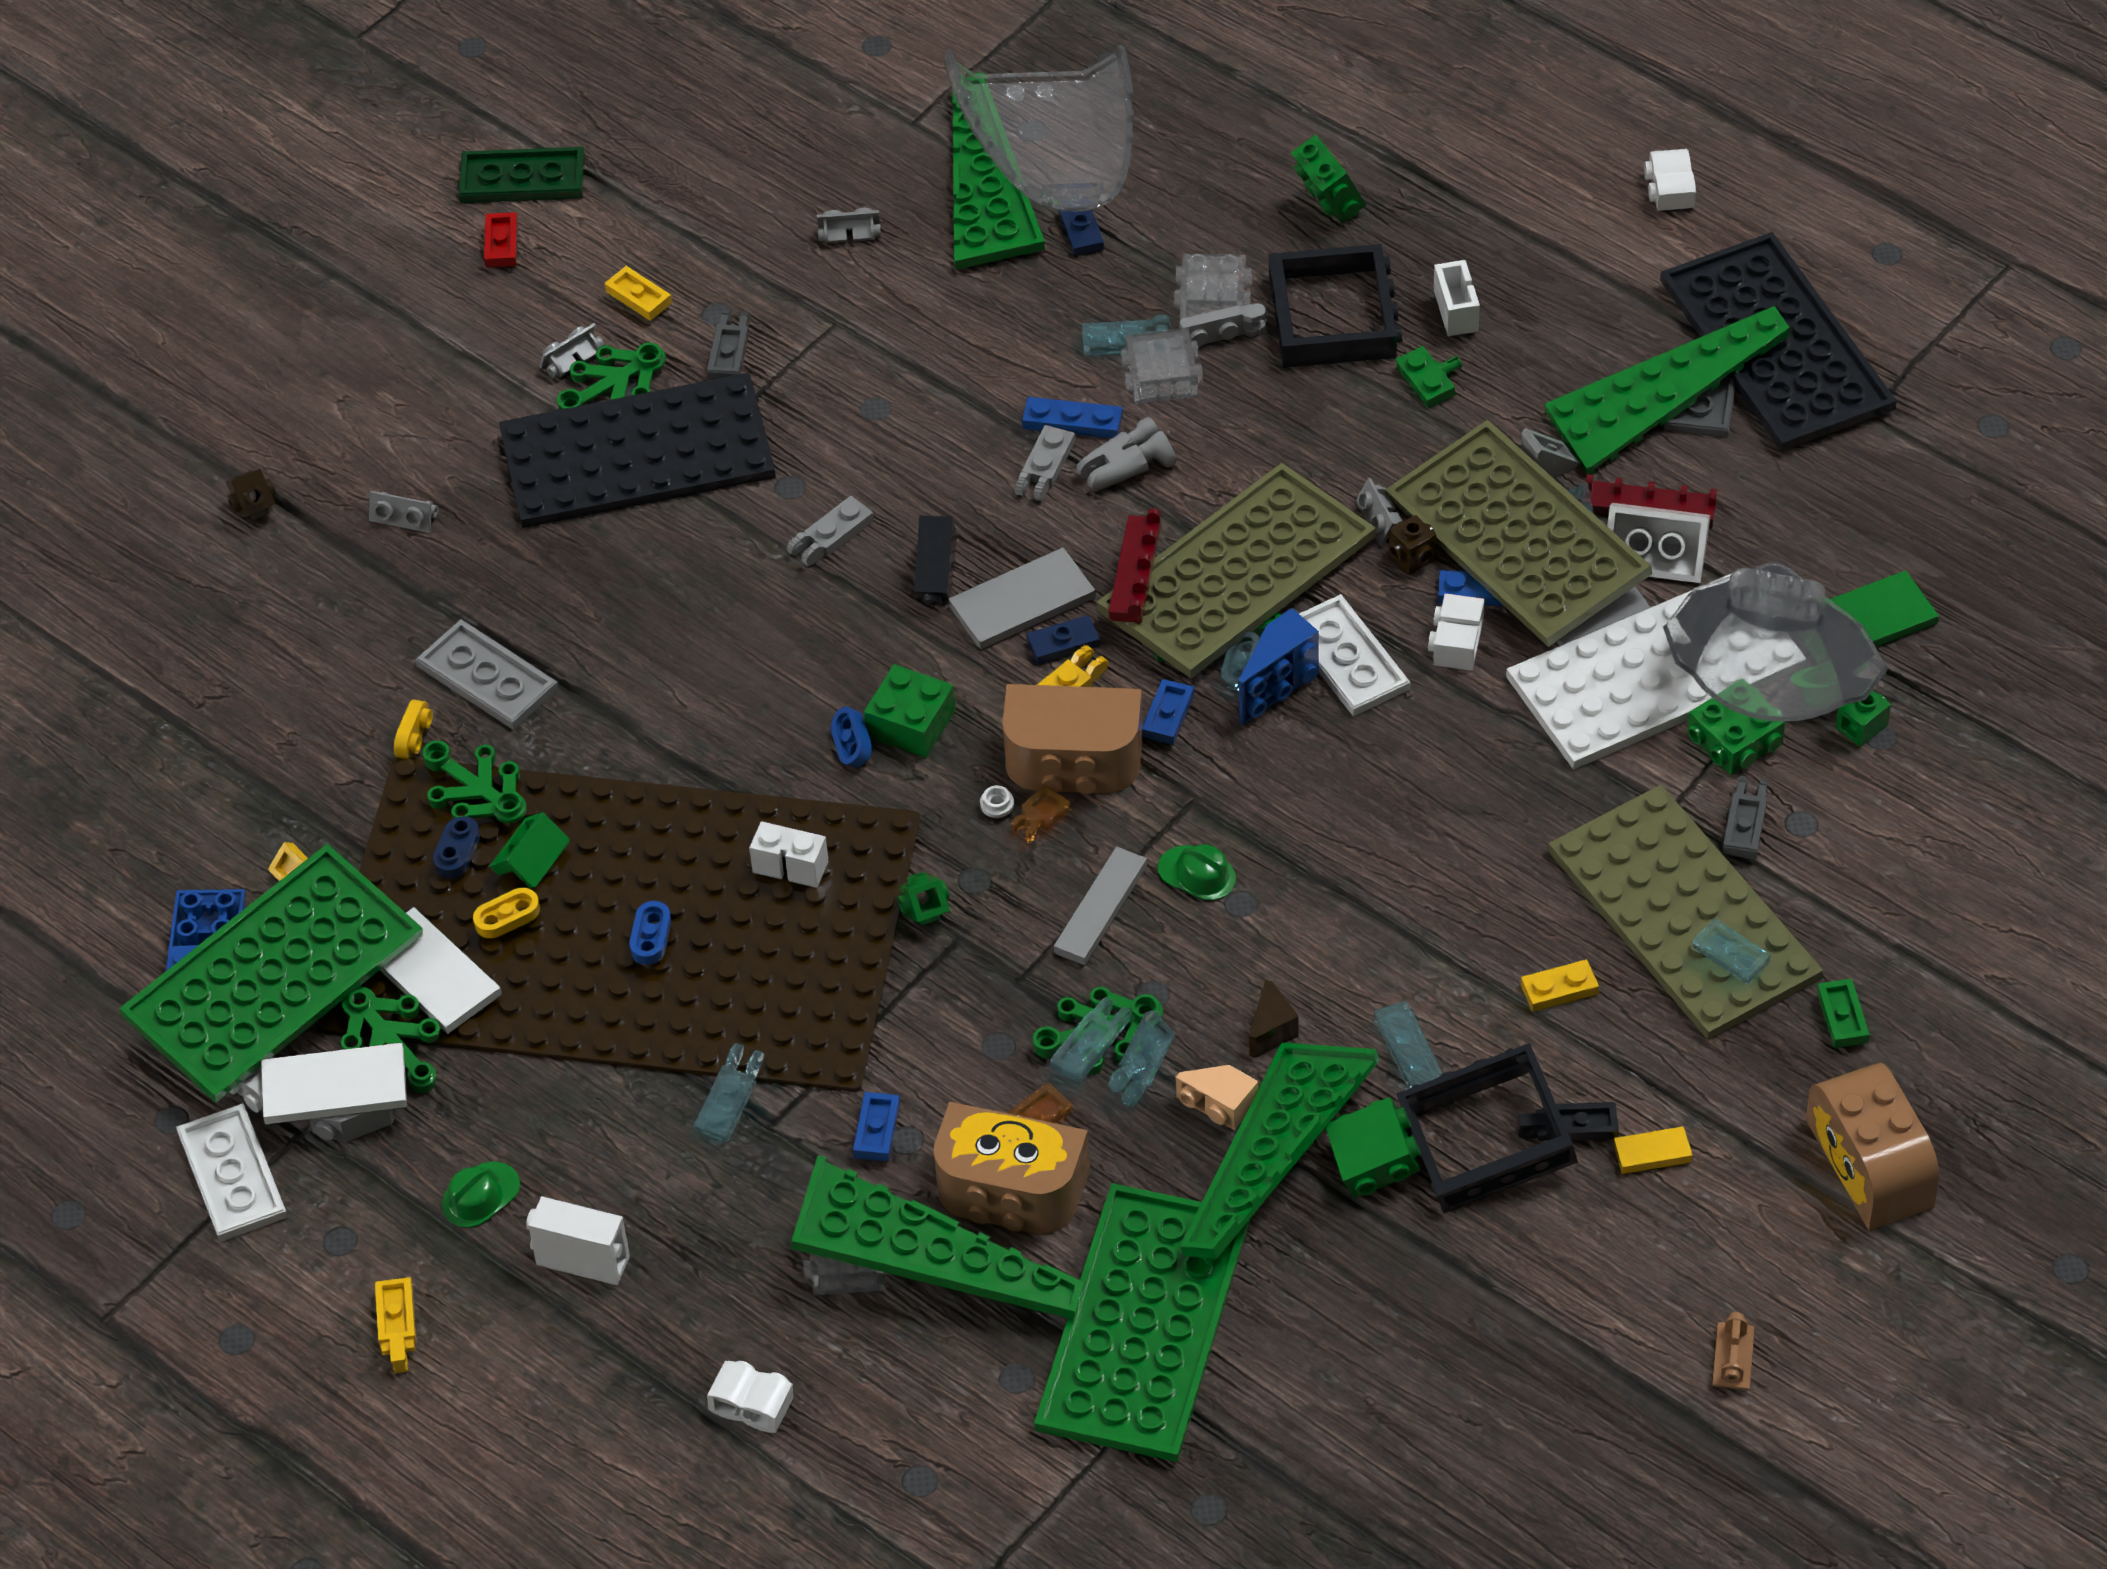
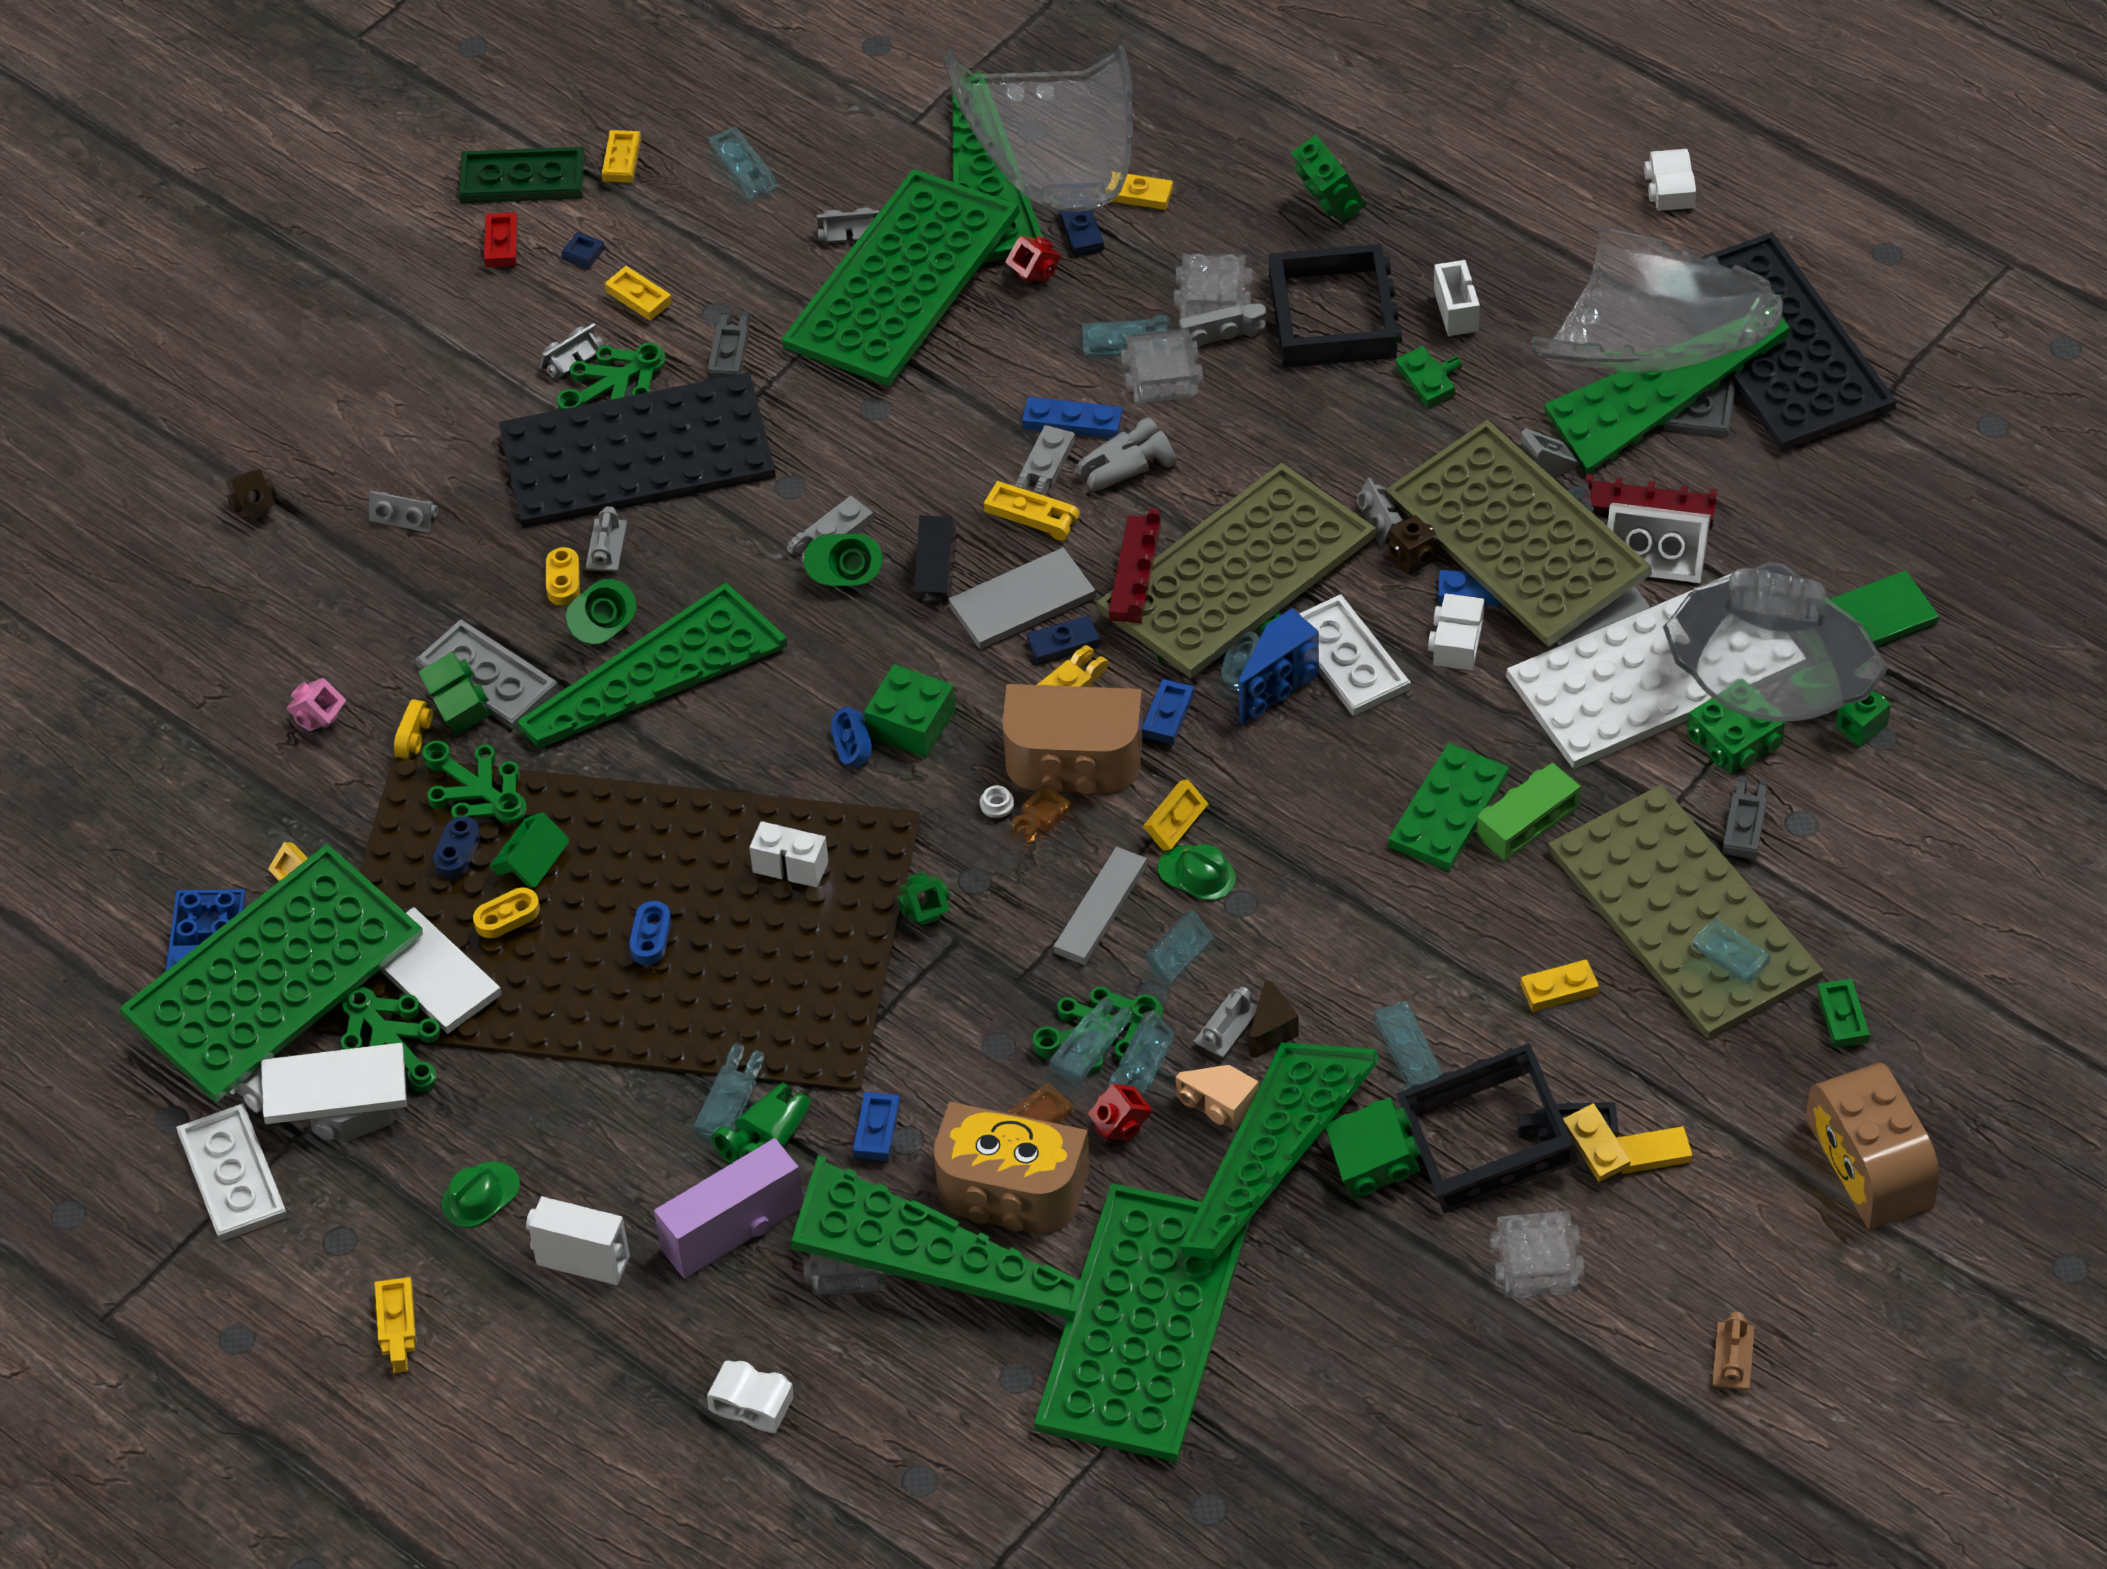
none -> bright pink brick [286,678,346,732]
none -> green piece [418,651,491,735]
none -> green wing [517,582,788,749]
none -> yellow plate [546,547,580,606]
none -> dark blue tile [561,232,605,269]
none -> green piece [566,579,636,645]
none -> light grey hinge [585,507,627,572]
none -> yellow plate [602,130,641,183]
none -> lavender brick [654,1138,803,1279]
none -> clear light blue plate [709,126,777,200]
none -> green piece [711,1082,812,1164]
none -> green plate [781,169,1020,386]
none -> green piece [803,534,883,586]
none -> yellow plate [984,481,1080,541]
none -> red brick [1005,236,1062,283]
none -> red brick [1088,1083,1153,1142]
none -> yellow plate [1106,172,1173,210]
none -> yellow plate [1143,779,1208,851]
none -> clear light blue plate [1144,911,1214,983]
none -> light grey hinge [1193,987,1258,1058]
none -> green plate [1388,743,1509,872]
none -> bright green brick [1477,762,1581,861]
none -> clear brick [1490,1211,1585,1298]
none -> clear windscreen [1531,227,1783,373]
none -> yellow plate [1563,1103,1631,1182]

